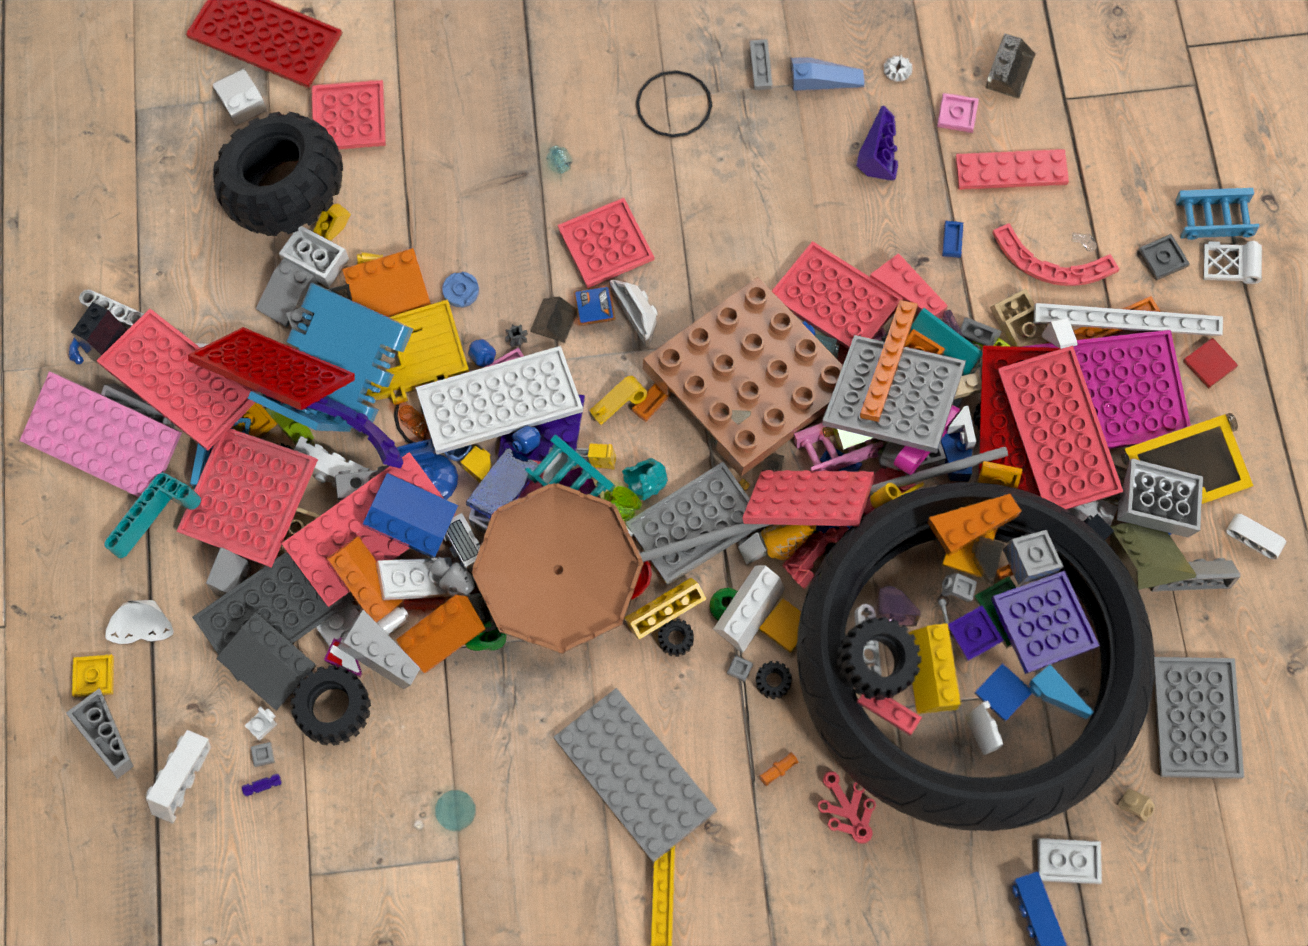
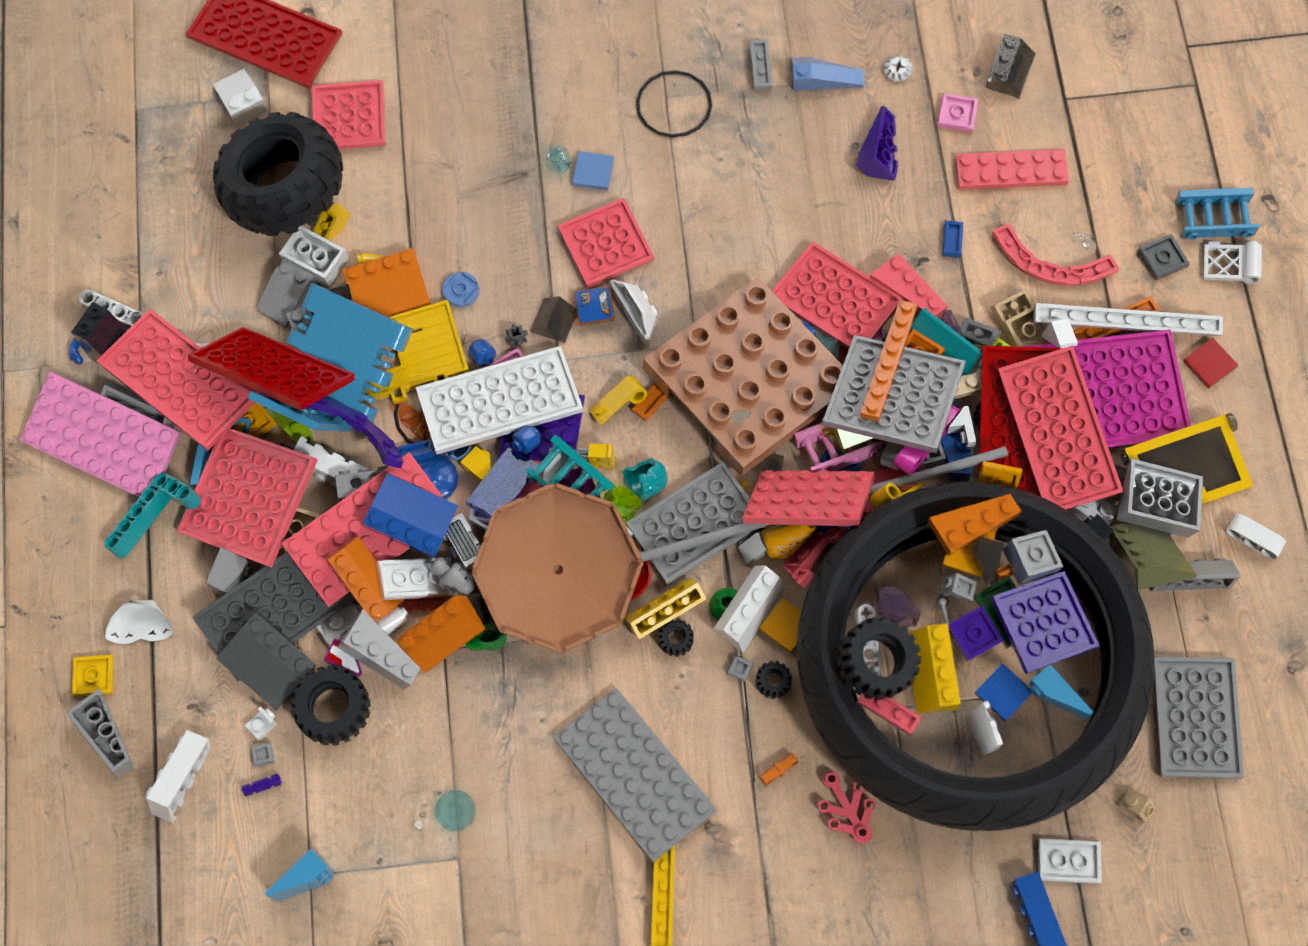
none -> dark azure slope [264,849,335,902]
none -> medium blue tile [572,151,614,191]

